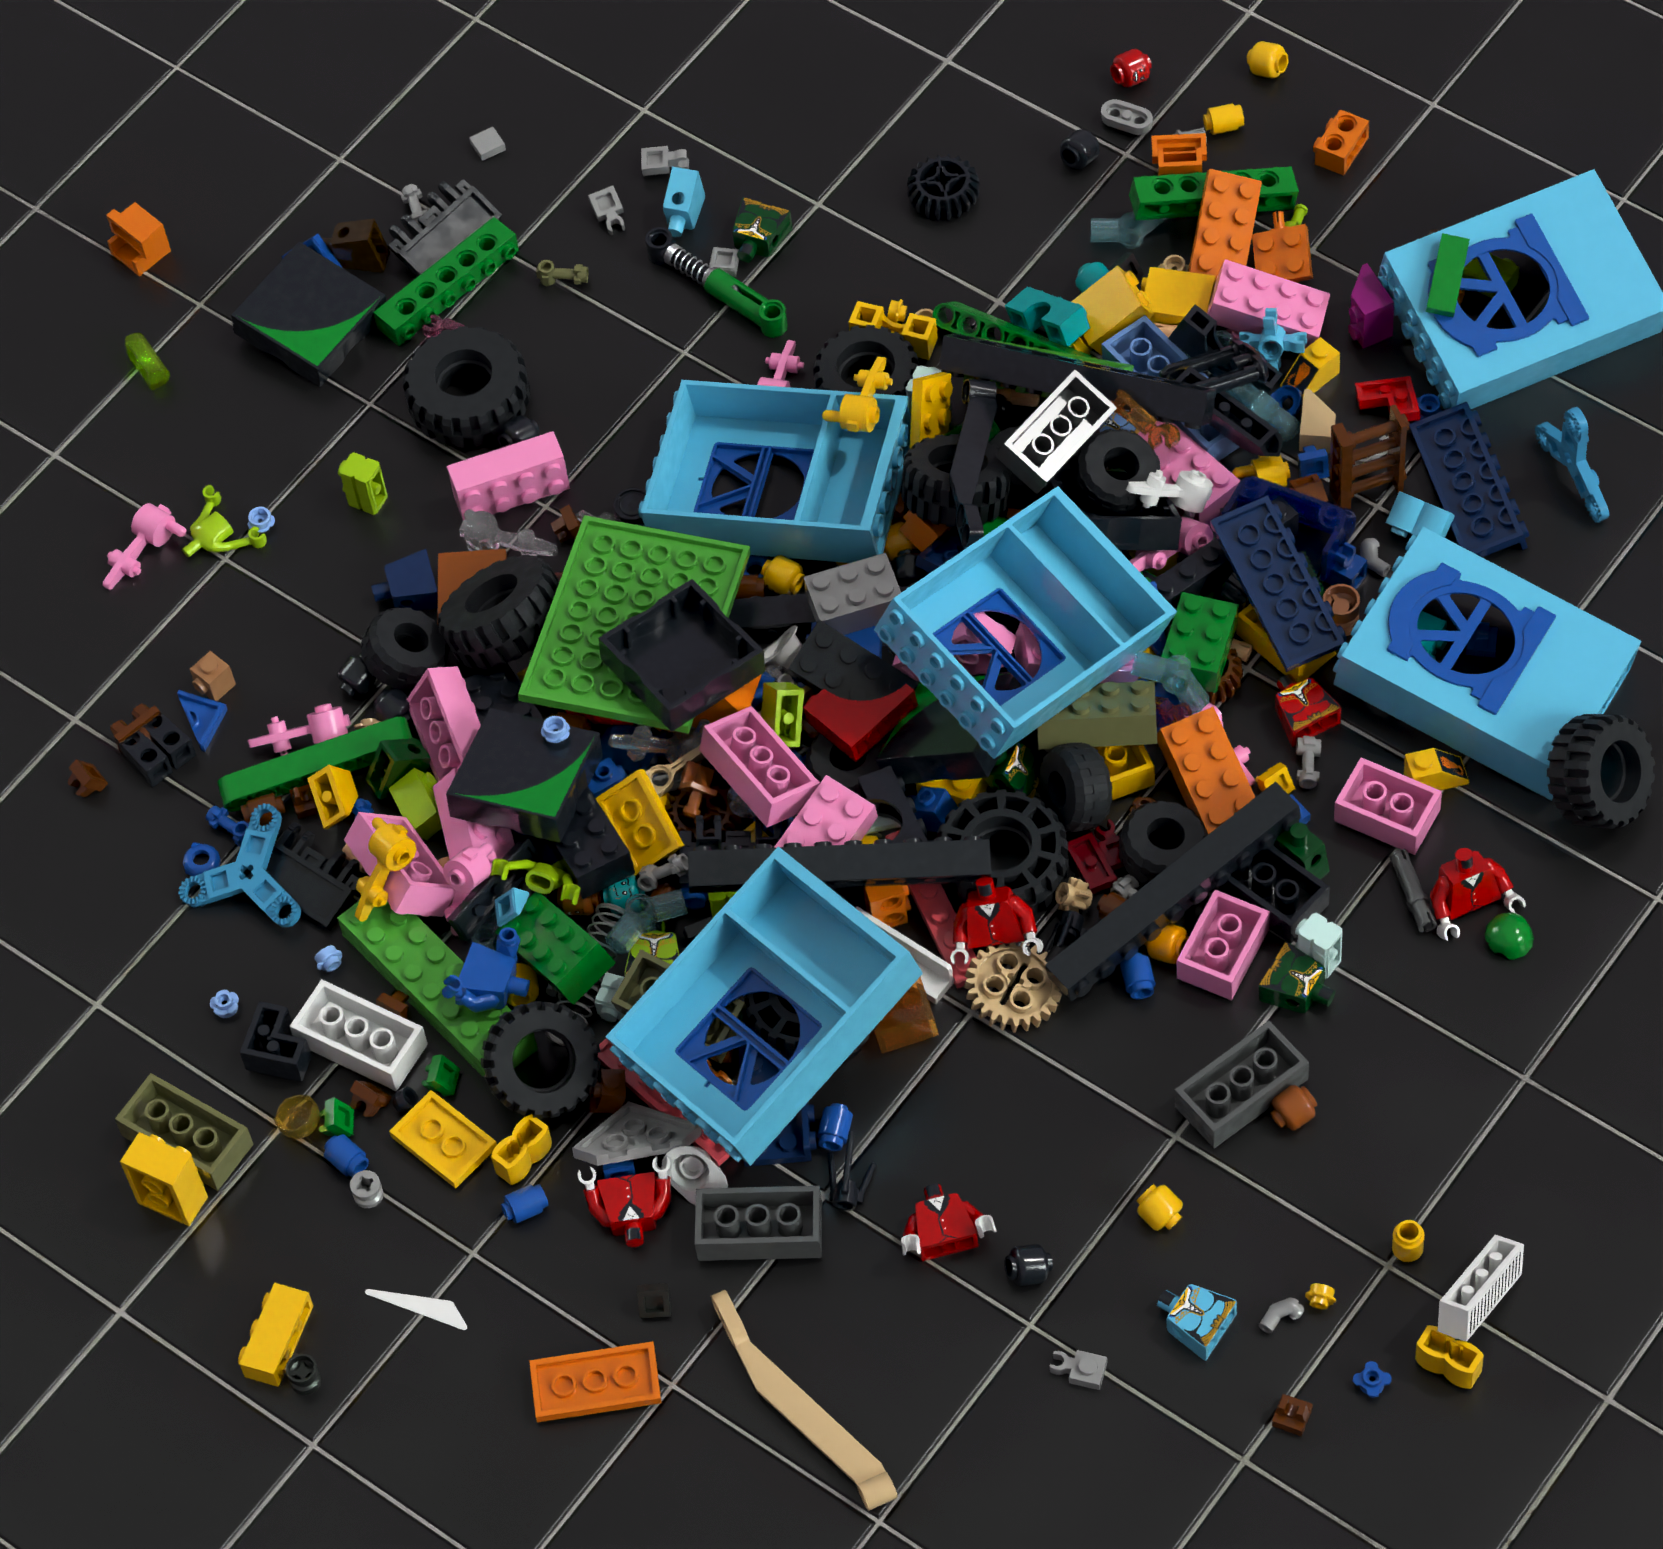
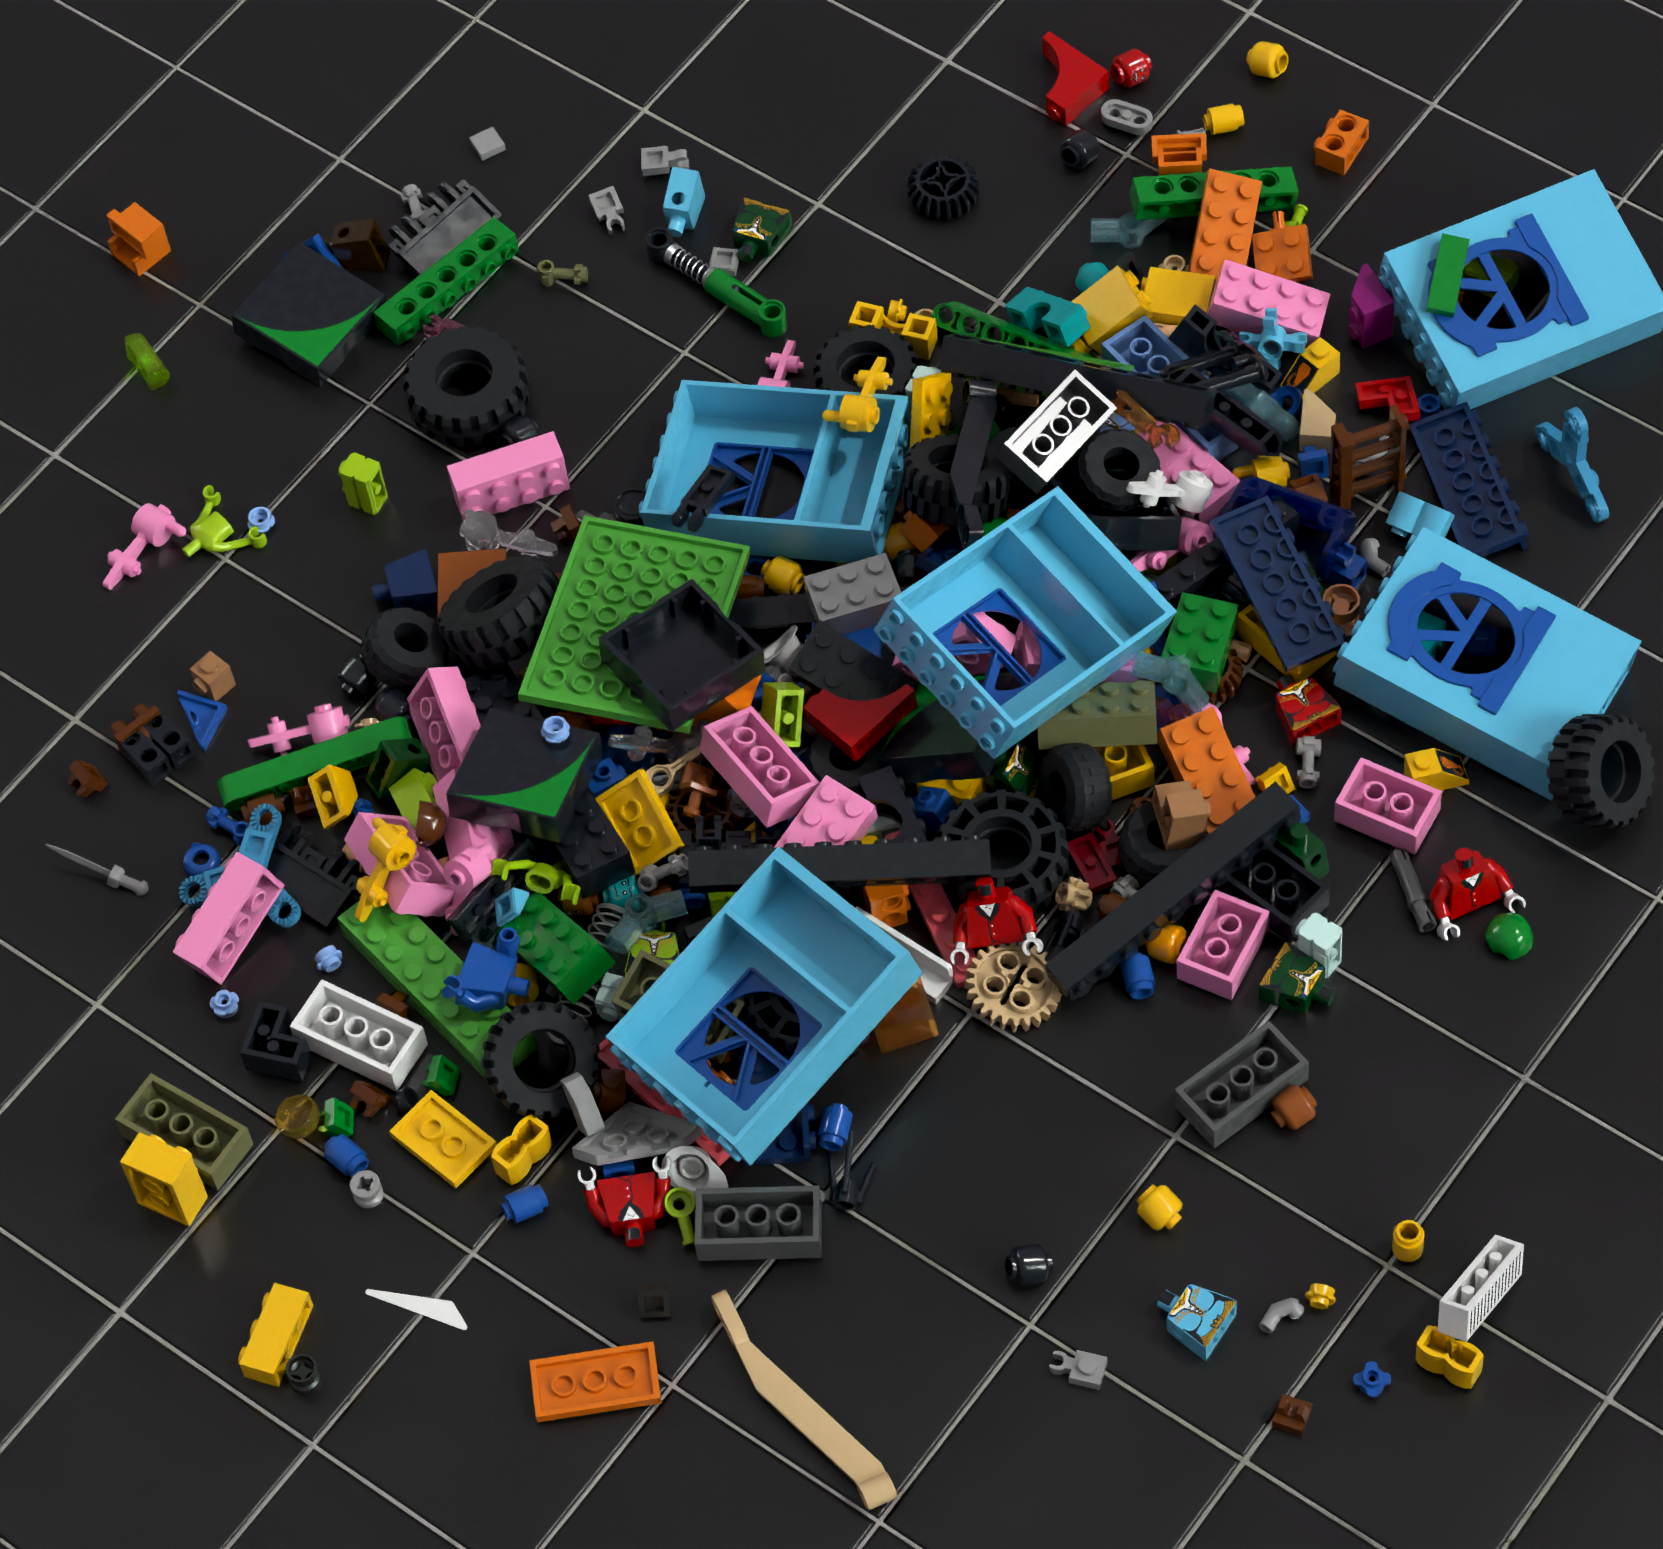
red torso [901,1184,997,1261] -> none
none -> light grey sword [45,844,149,896]
none -> bright pink brick [173,852,285,985]
none -> reddish brown hair [416,800,447,847]
none -> light grey piece [560,1072,605,1137]
none -> lime bar [664,1187,695,1246]
none -> black hinge [672,465,735,532]
none -> red arch [1042,31,1109,126]
none -> medium nougat brick [1151,780,1211,851]

